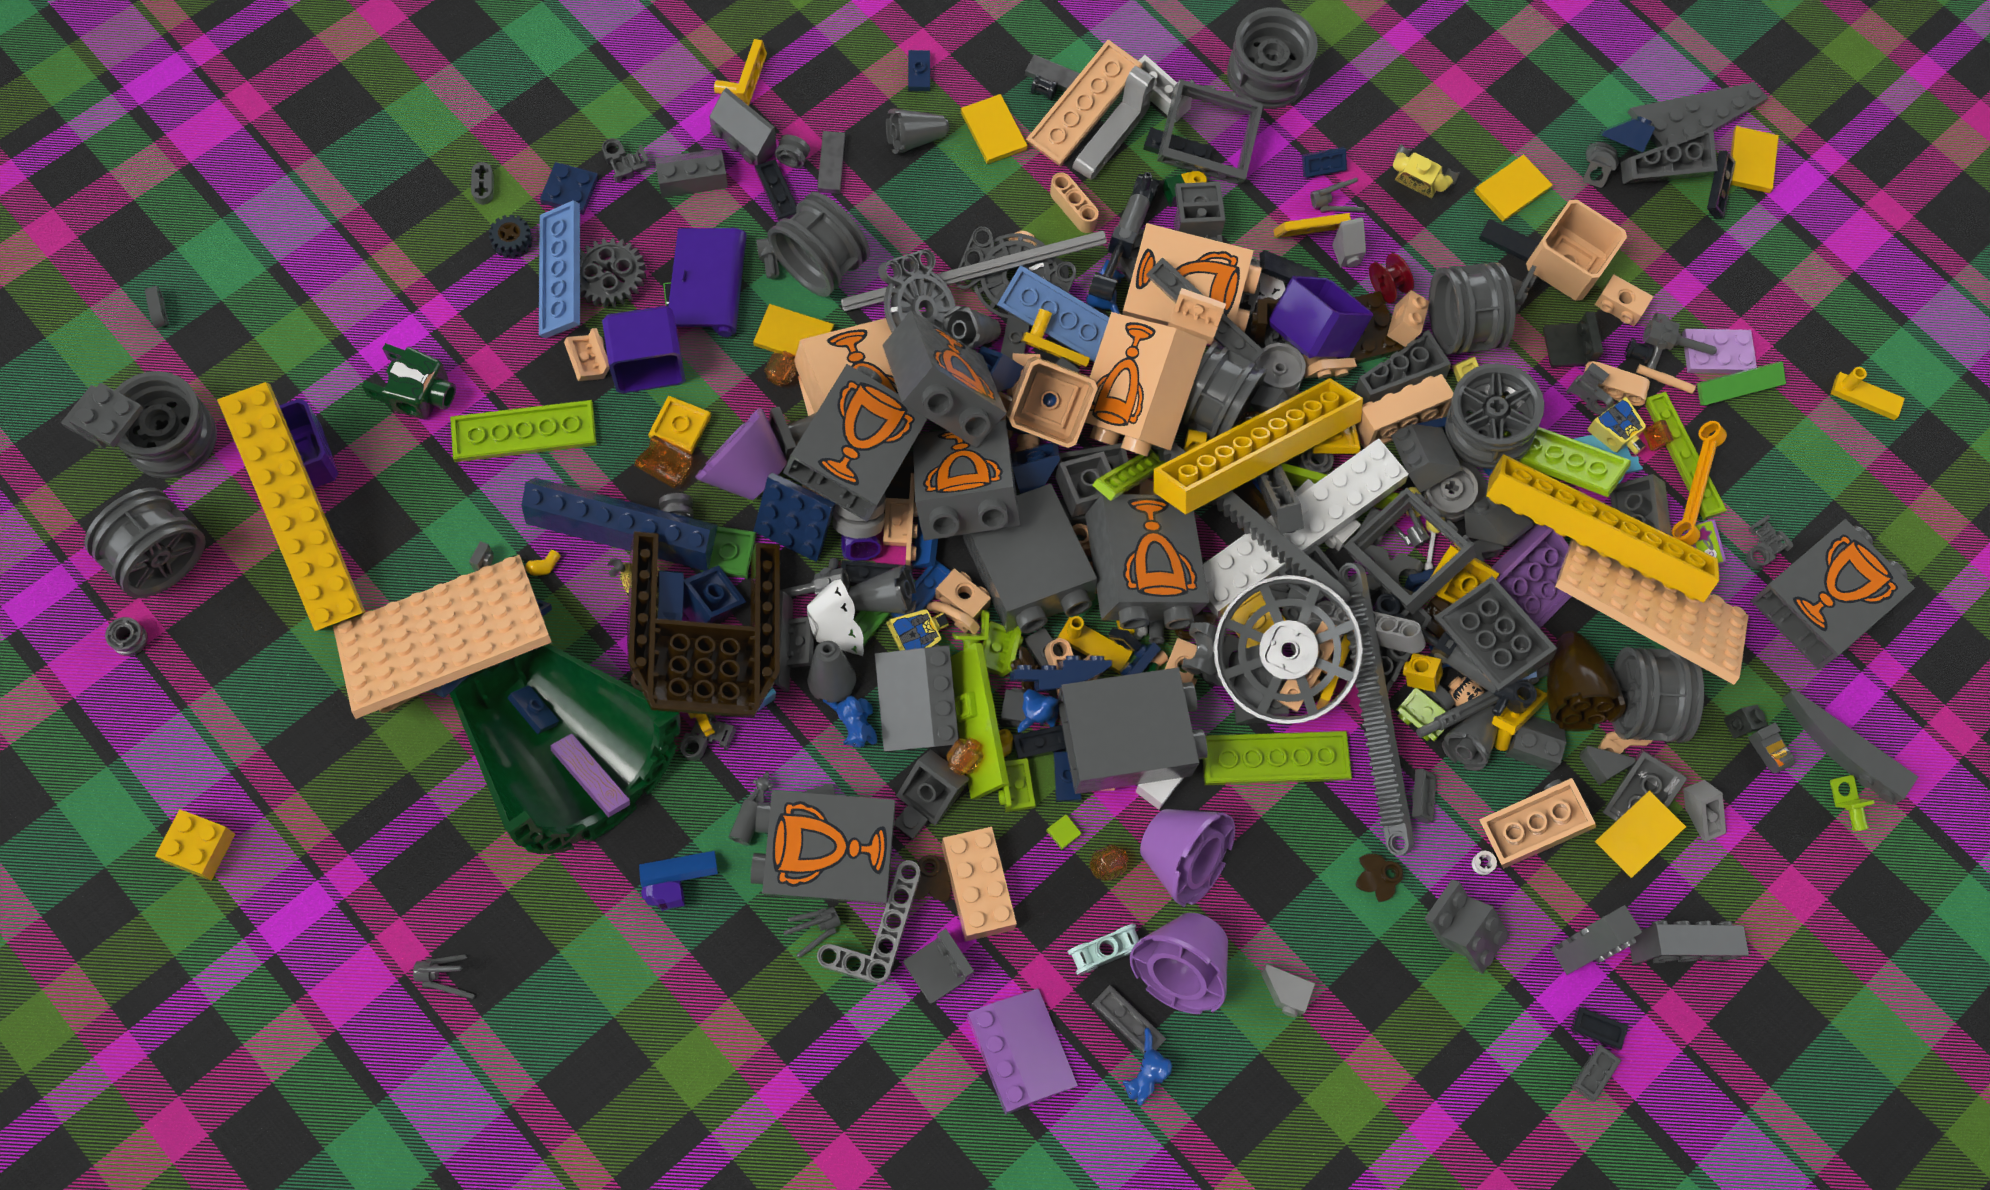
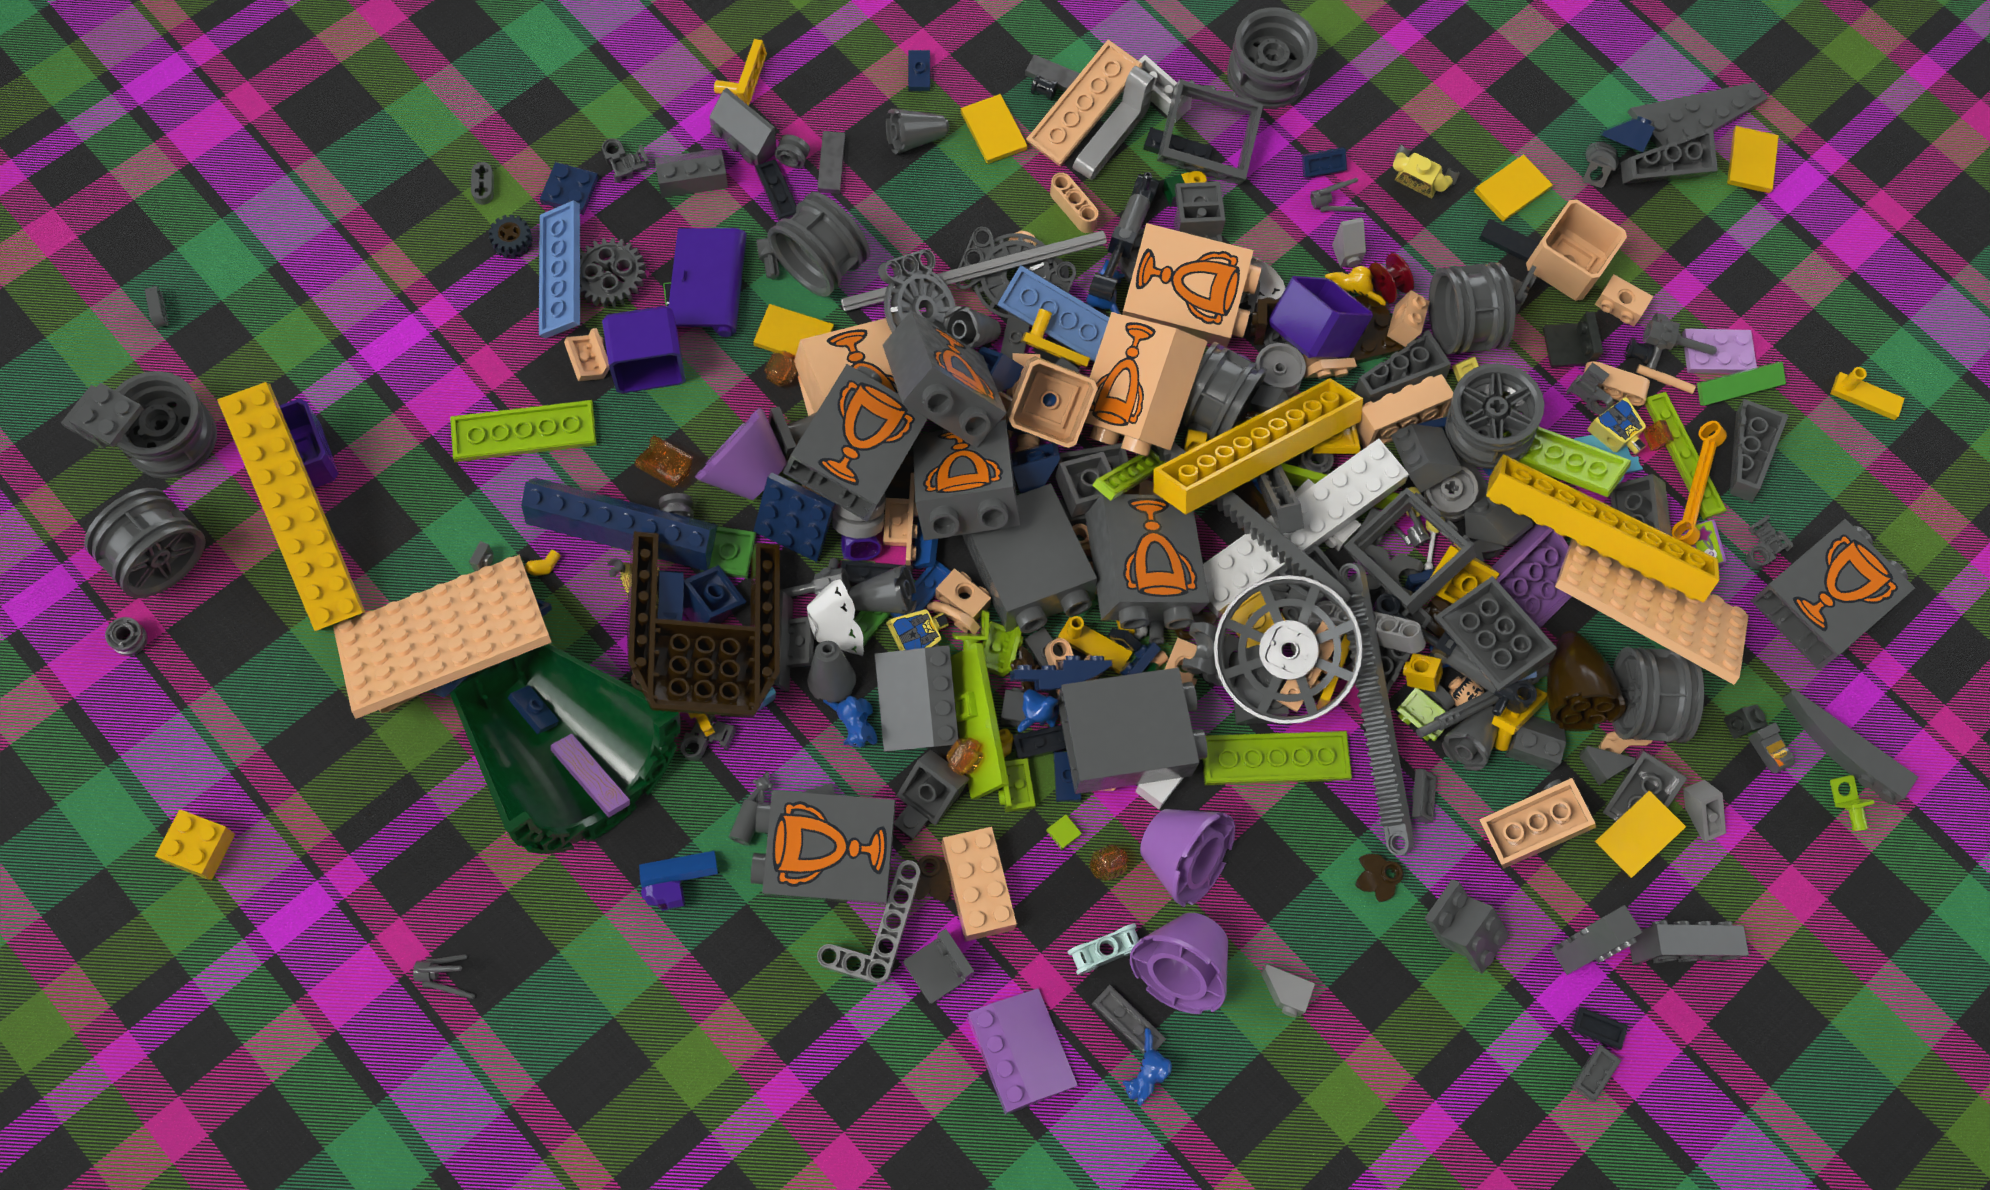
dark green piece [362,343,456,420] -> none
yellow plate [648,395,712,455] -> none
dark grey plant [783,907,841,958] -> none
dark grey plate [1146,257,1264,363] -> none
light nougat bracket [1168,288,1226,345] -> none
black tile [1259,250,1318,283] -> none
yellow tile [1273,213,1351,238] -> none
white bush [1472,851,1497,875] -> none
black tile [1707,150,1735,219] -> none
none -> yellow animal [1325,266,1386,306]
none -> dark grey wedge [1730,399,1788,502]

